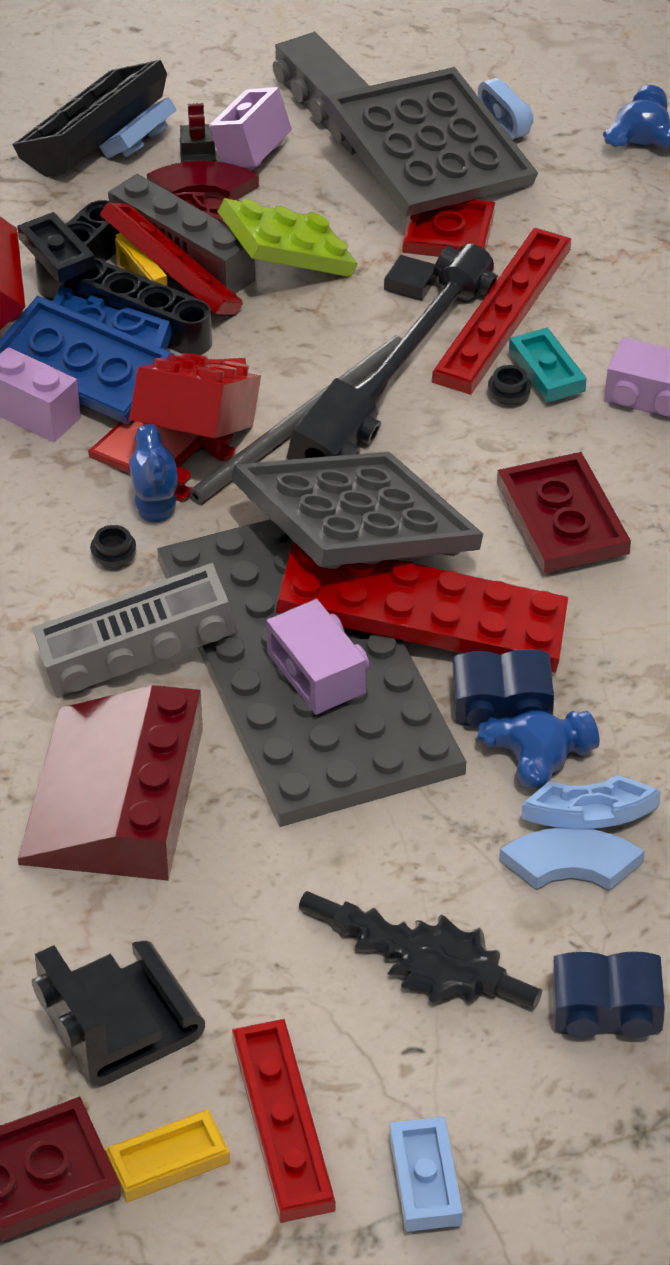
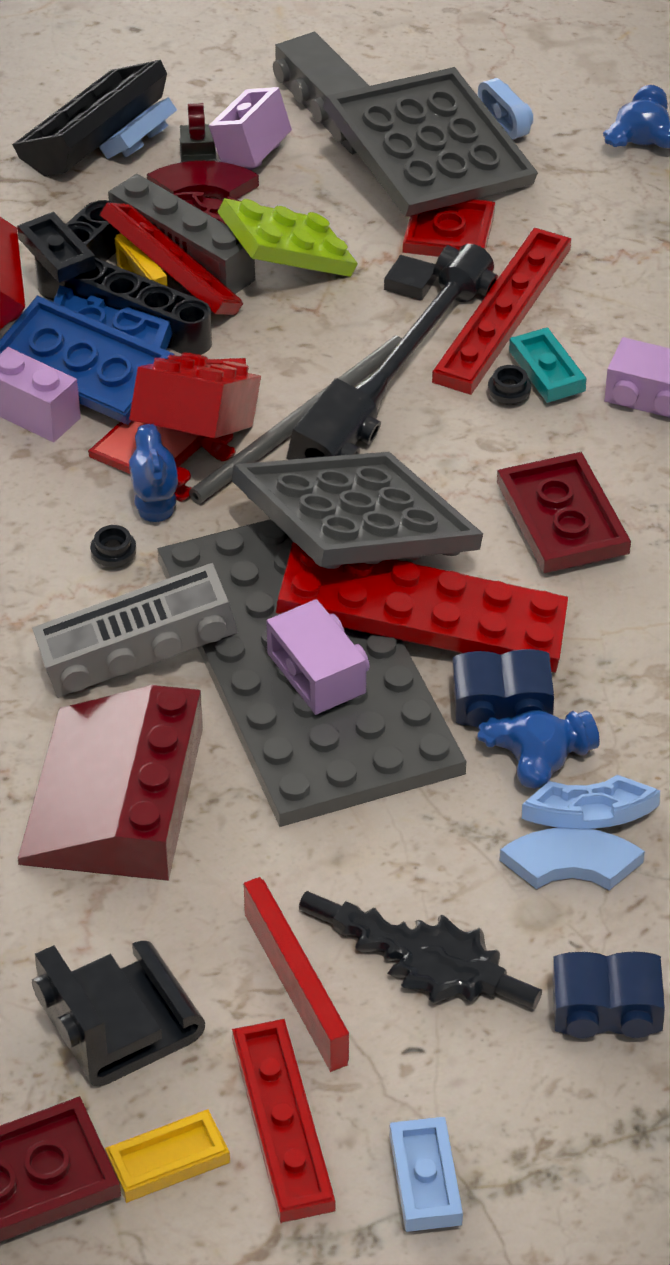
none -> red tile [243,877,349,1072]

